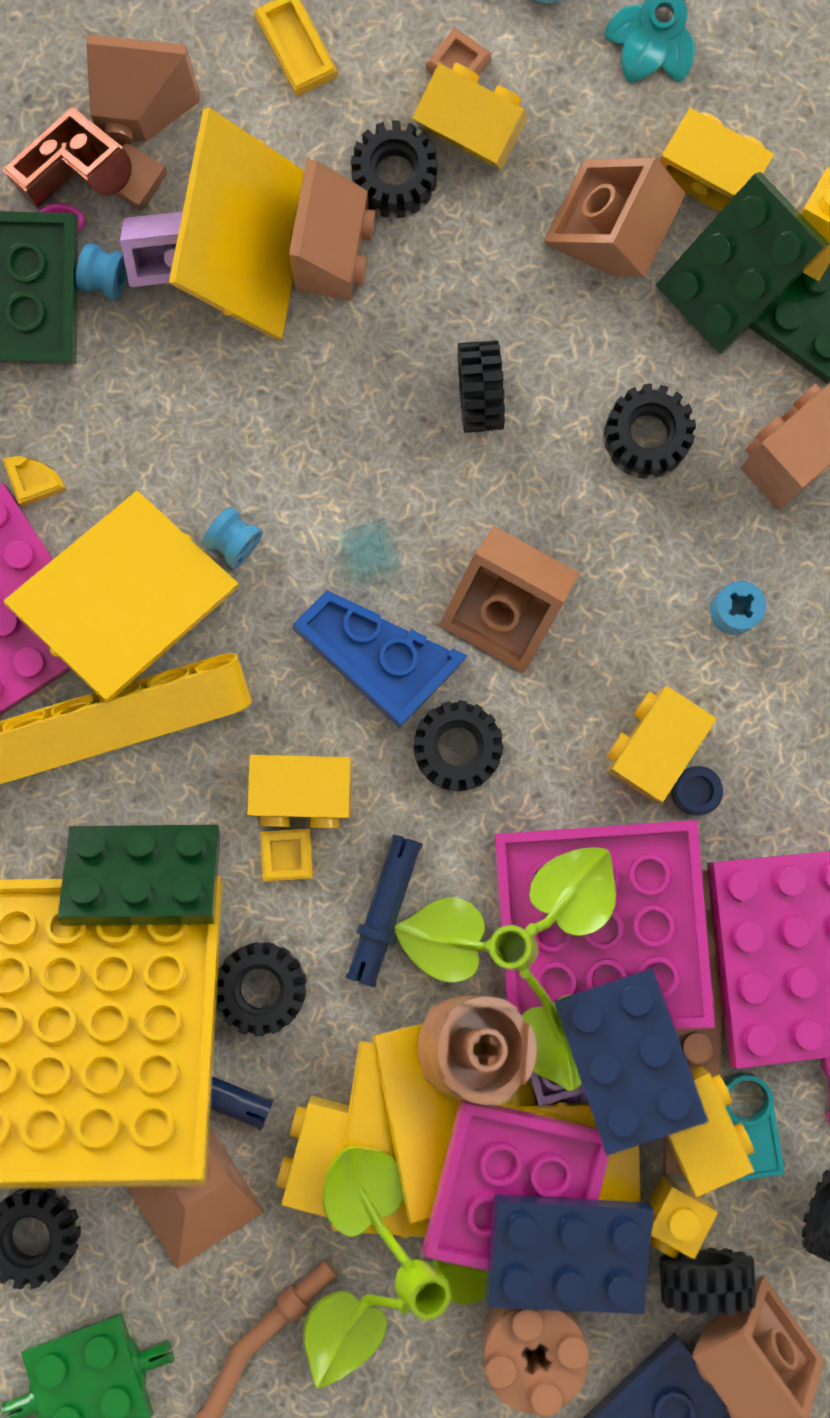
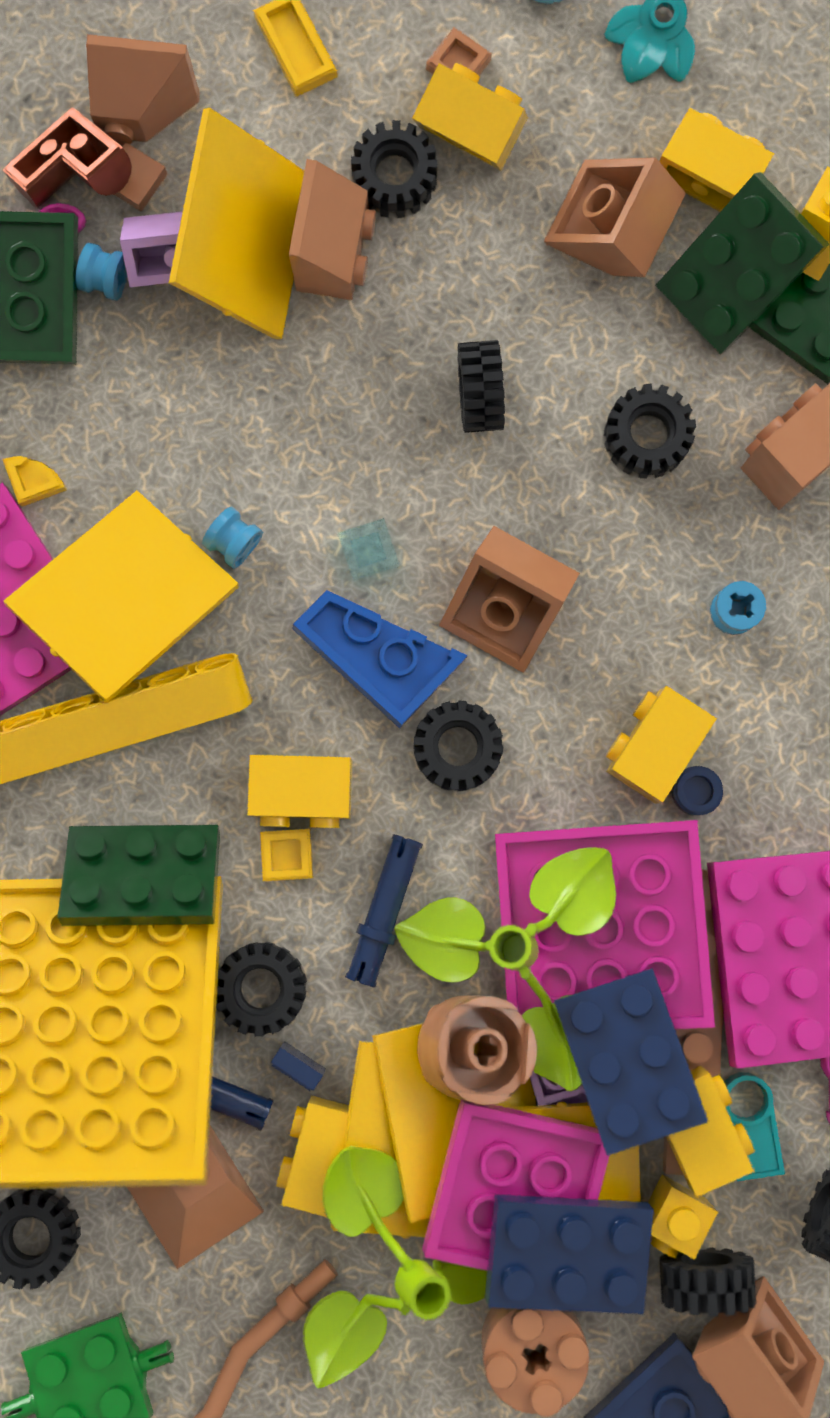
none -> dark blue tile [270,1041,326,1091]

